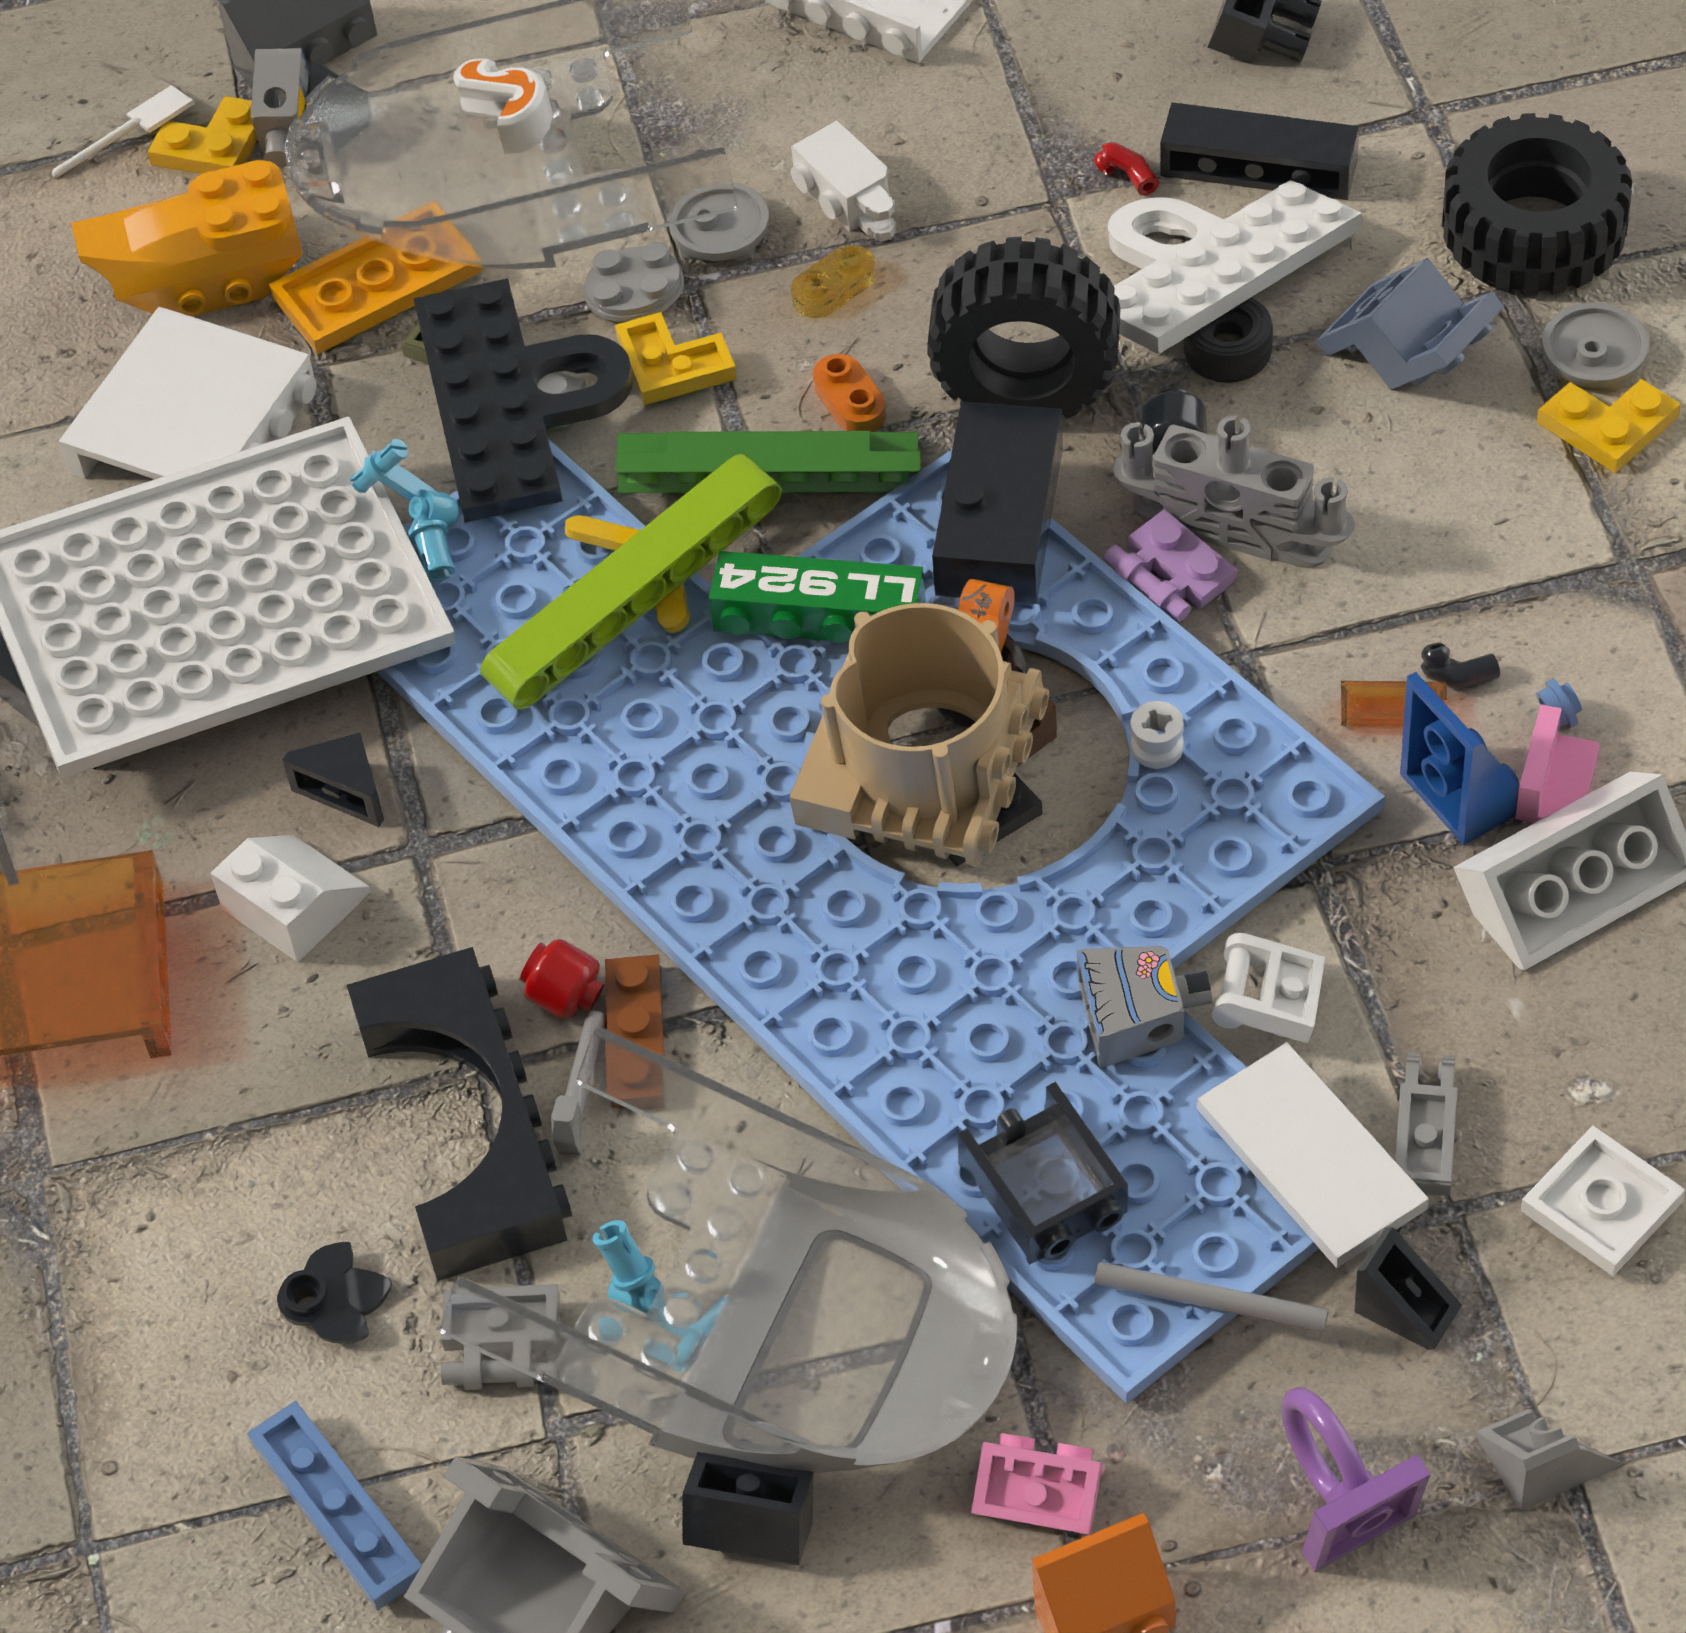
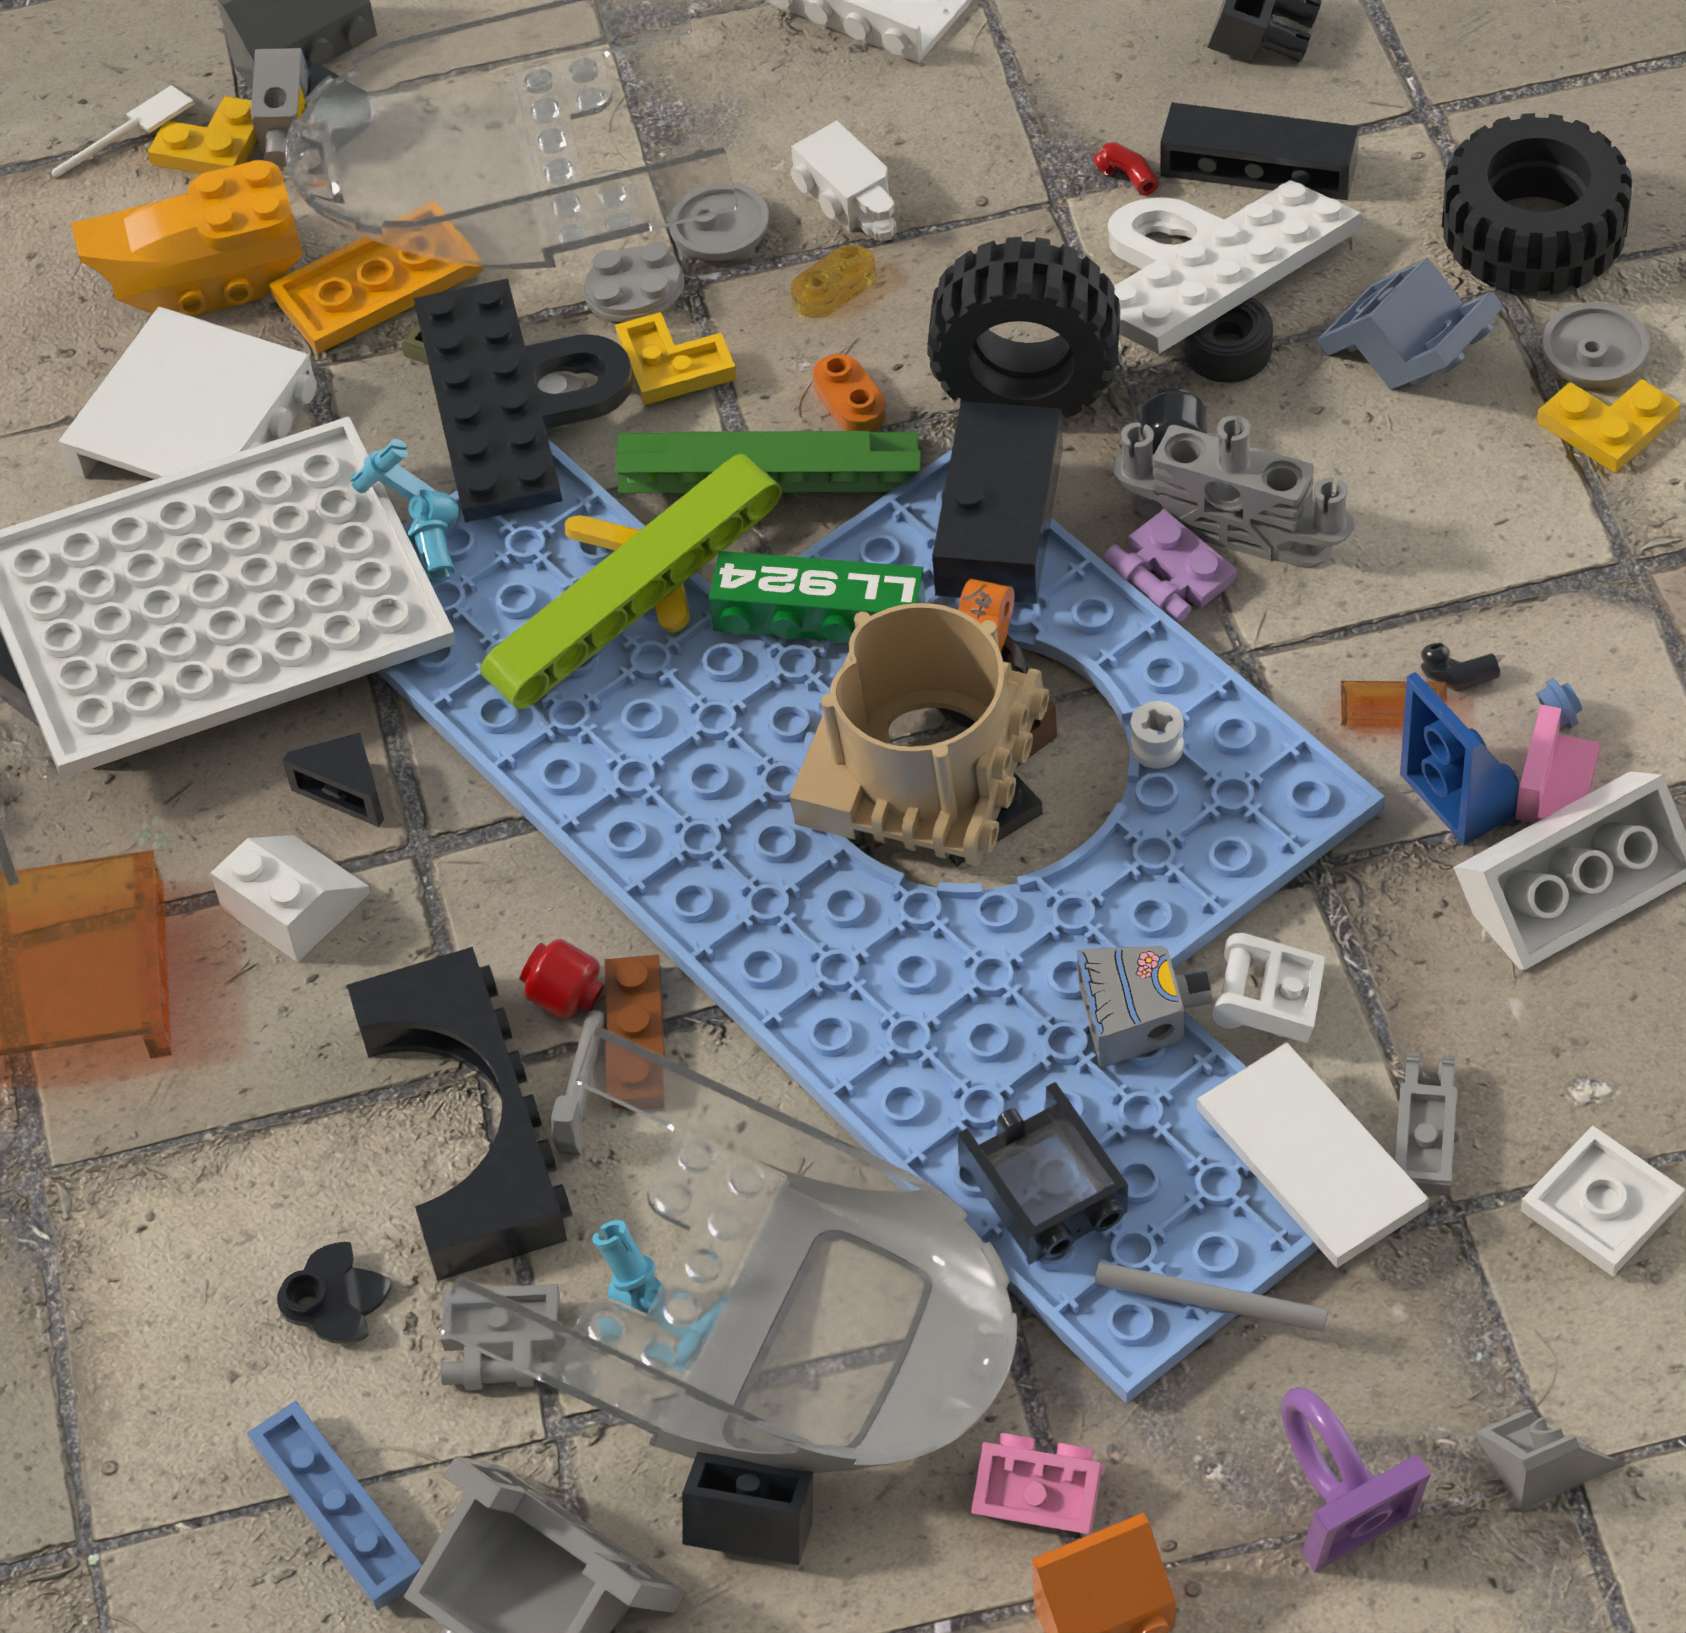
white animal [453,59,553,154] -> none
black slope [1354,1227,1462,1349] -> none

